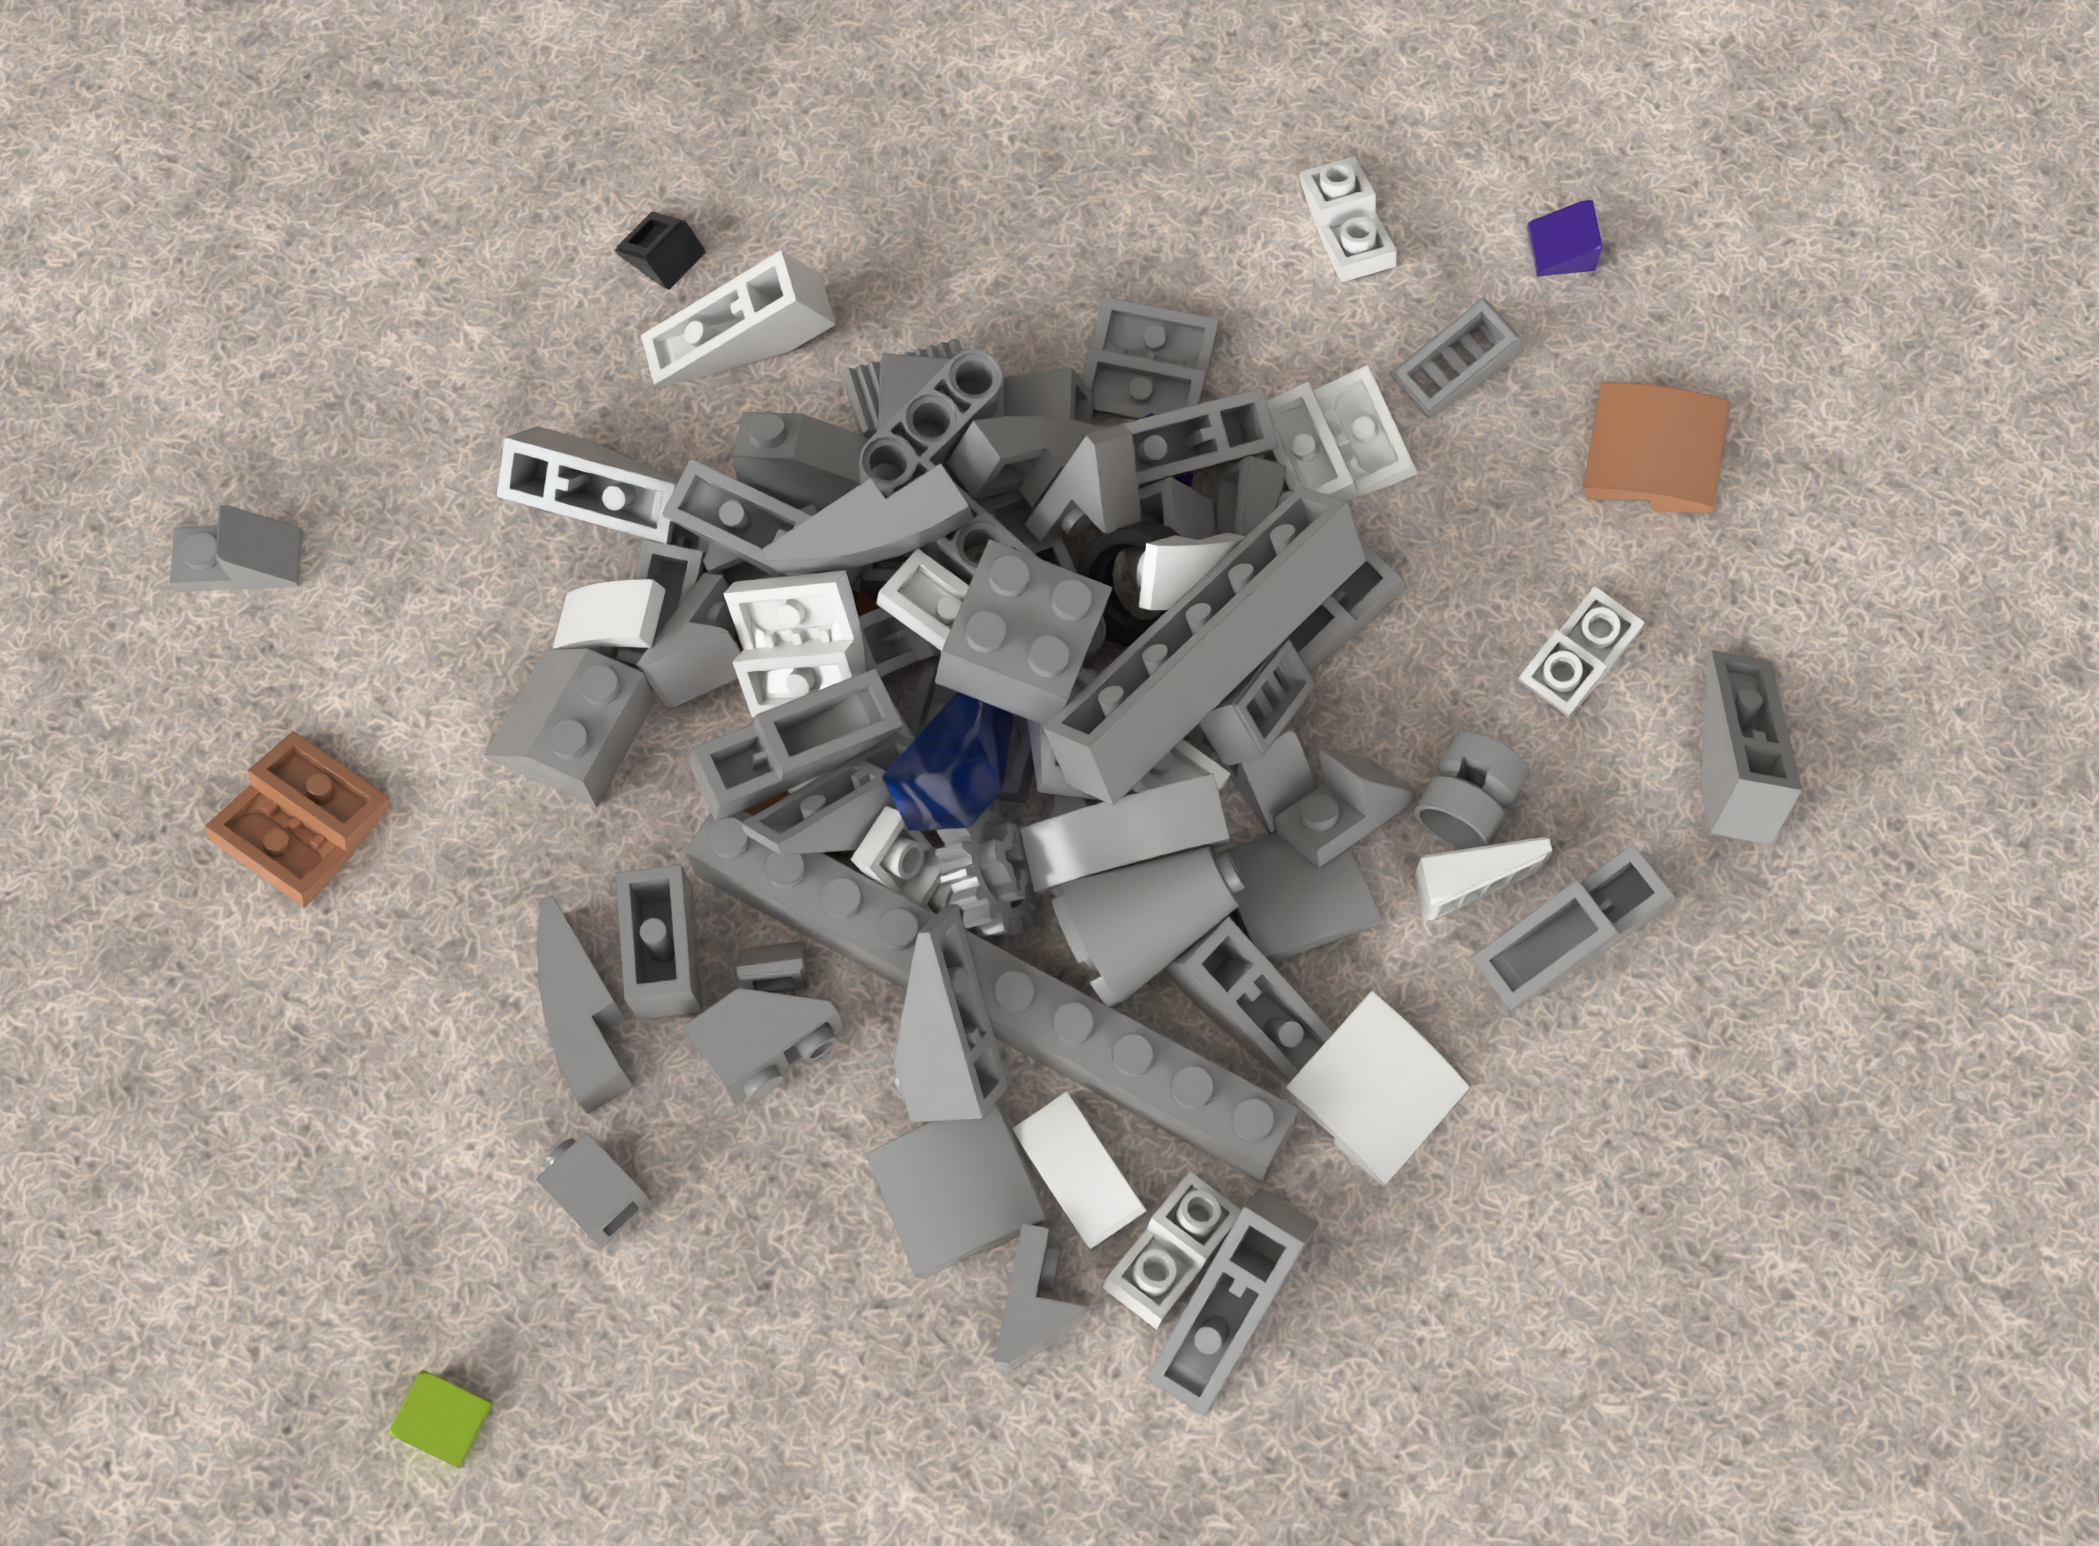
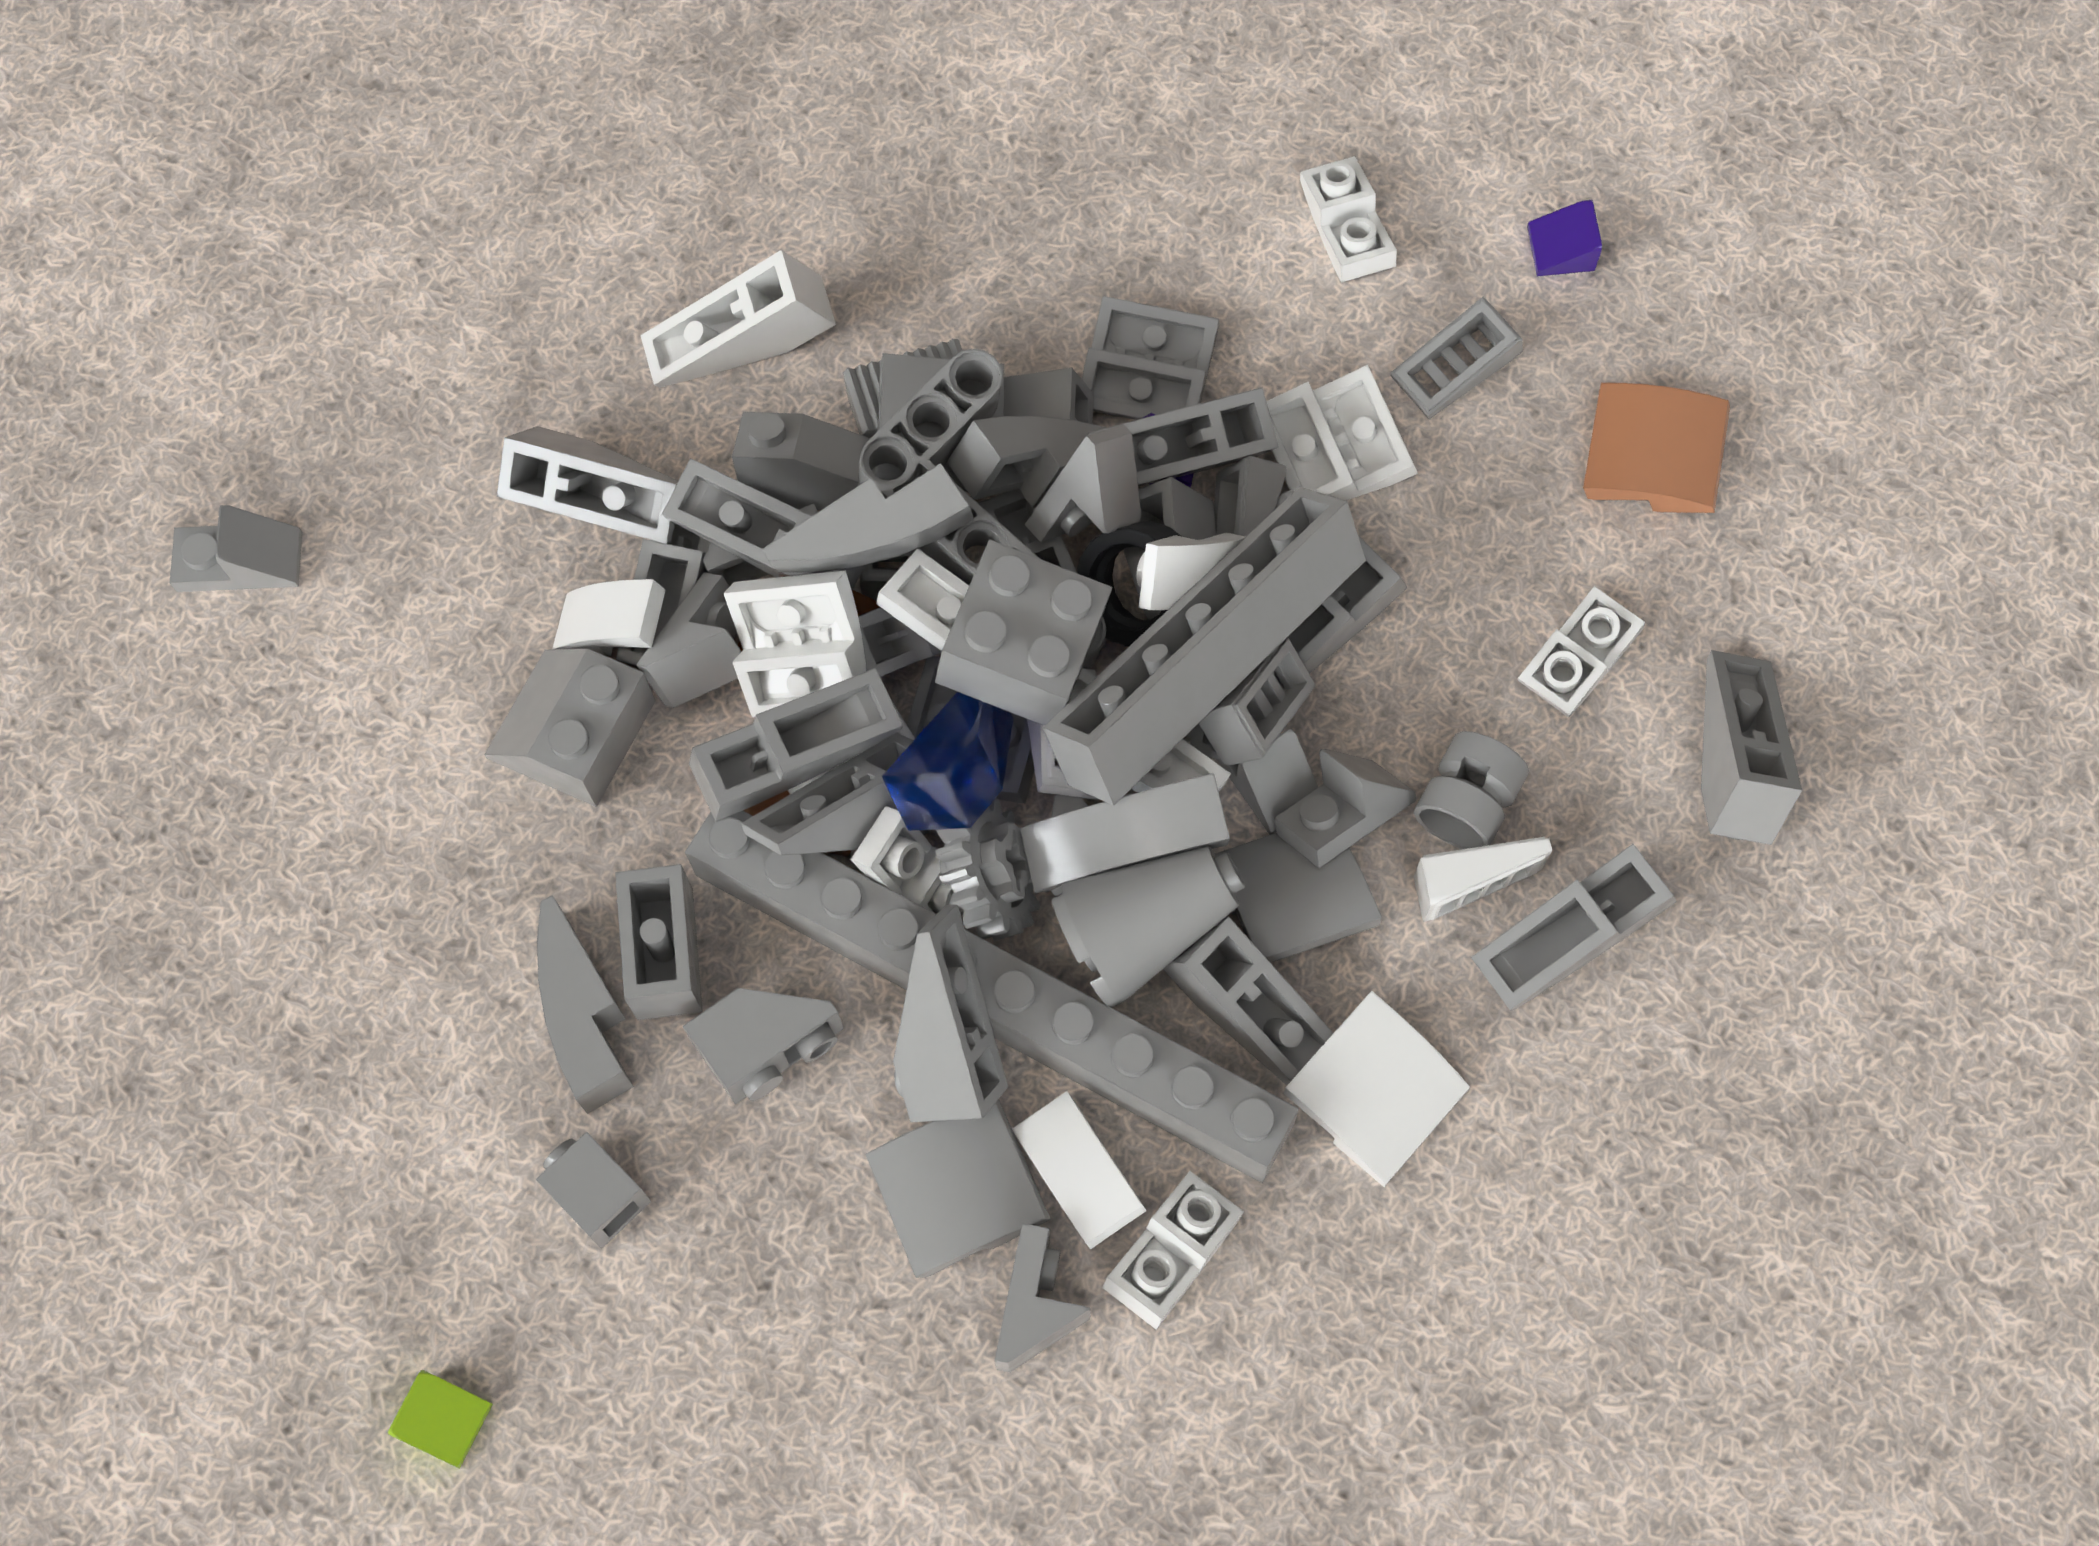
nougat slope [205,731,390,908] -> none
black slope [615,211,705,290] -> none
light grey slope [736,941,810,993] -> none
light grey slope [1146,1188,1319,1416] -> none

